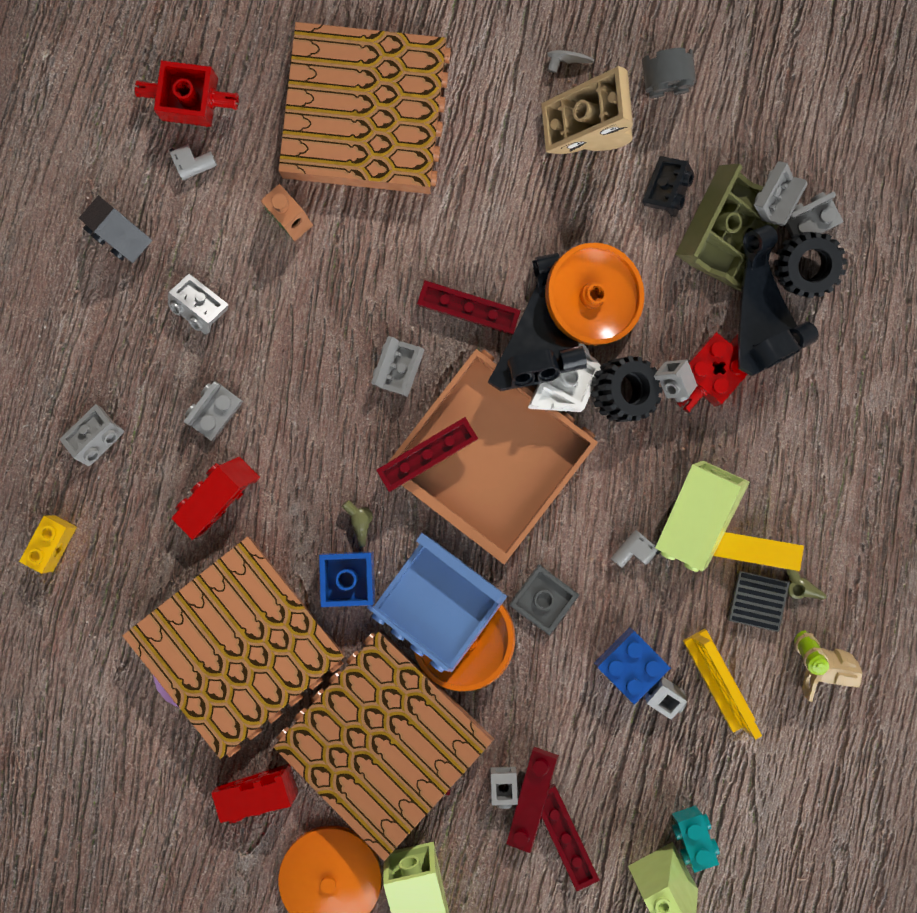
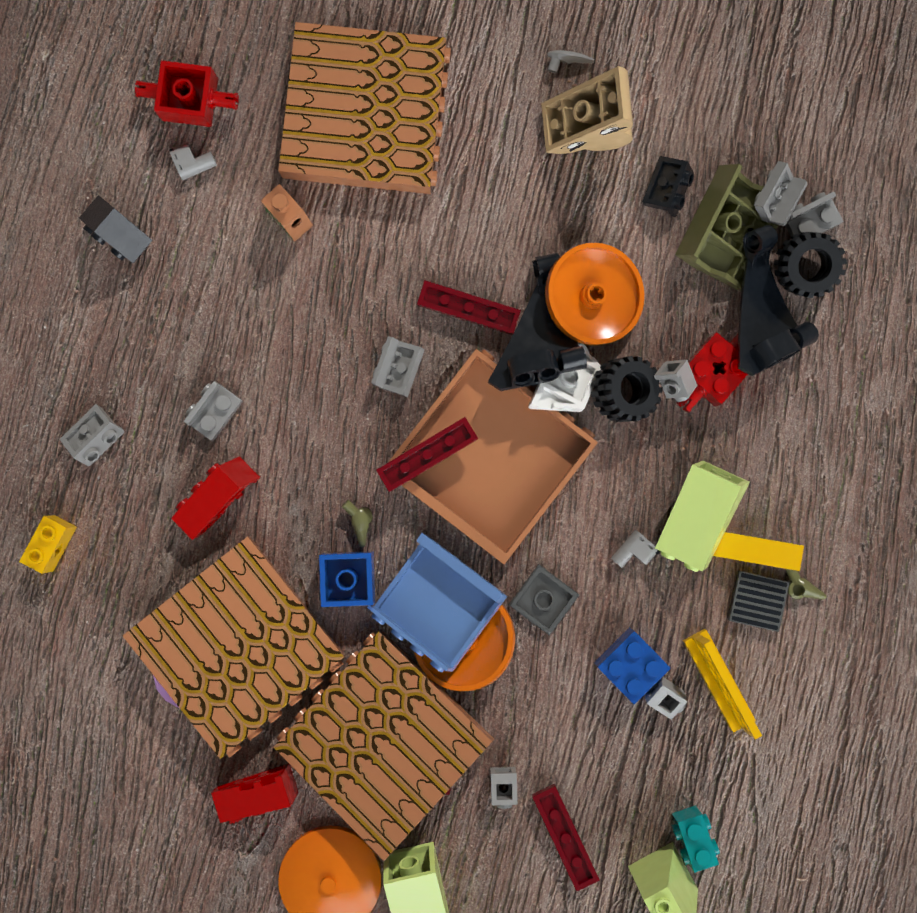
bracket [168,274,228,335] -> none
dark red plate [506,747,559,854] -> none
dark grey brick [642,48,696,99] -> none
tan piece [794,630,862,702] -> none

